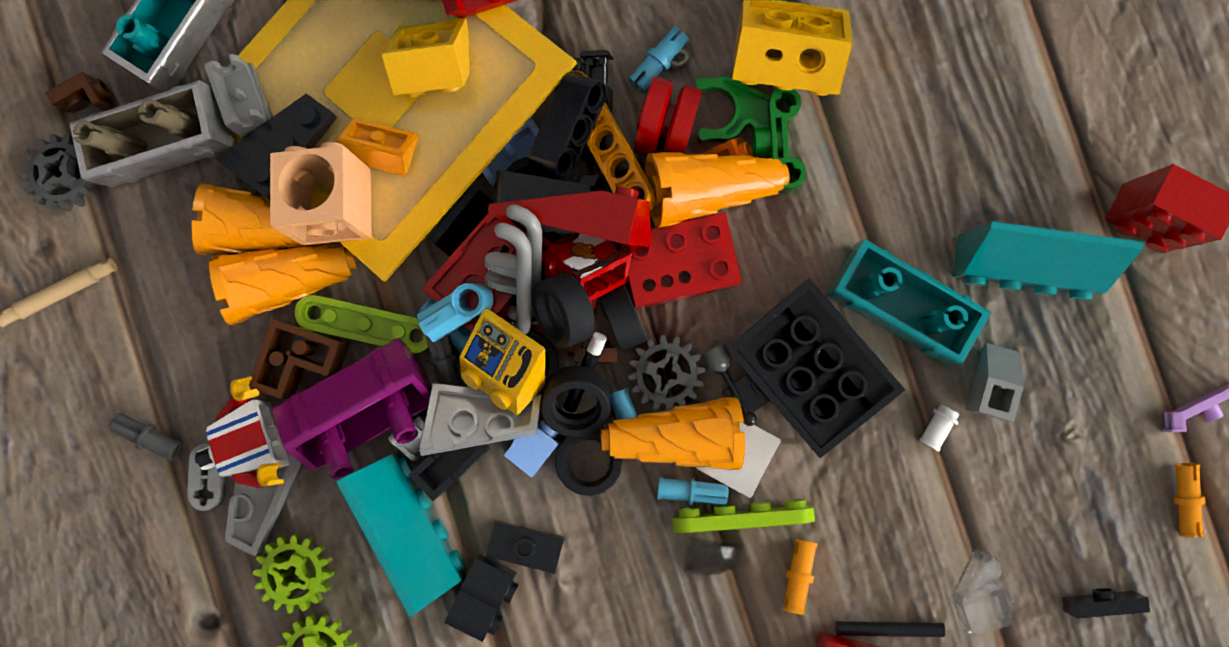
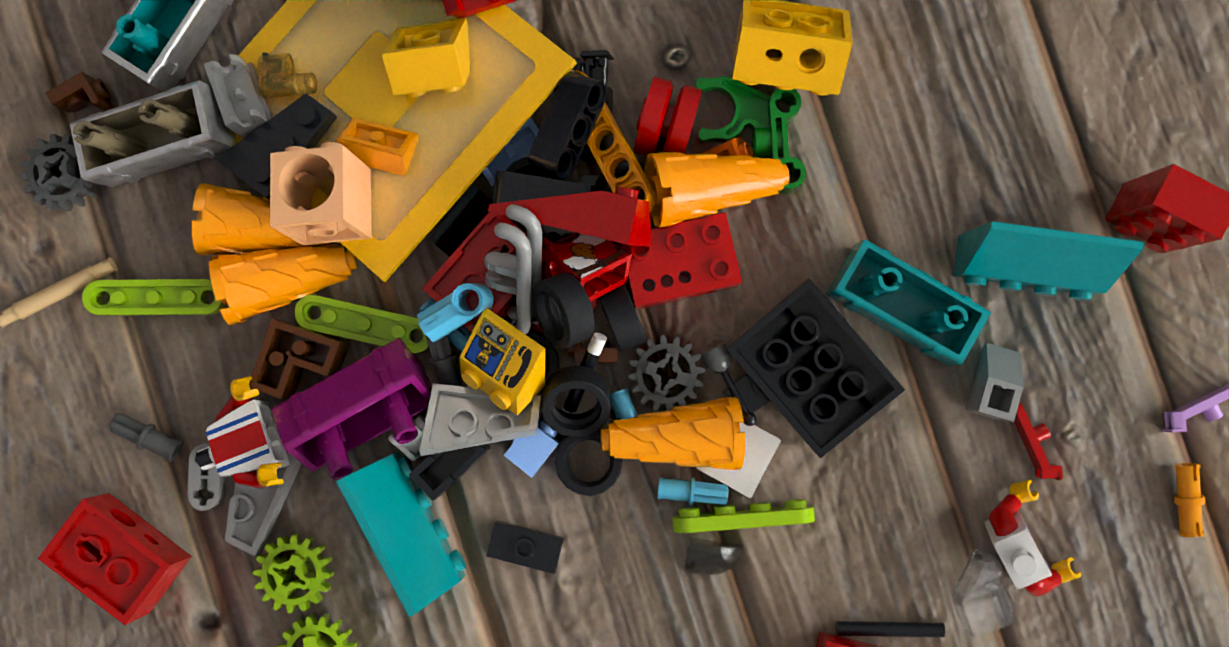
black brick [444,554,519,642] -> none
medium azure pin [628,26,690,93] -> none
light orange pin [782,539,818,615] -> none
white pin [919,404,960,452] -> none
black plate [1062,588,1150,619] -> none
none -> red piece [38,493,192,625]
none -> lime plate [82,279,225,316]
none -> clear yellow piece [258,52,317,99]
none -> torso [984,480,1081,597]
none -> red piece [1014,402,1063,480]

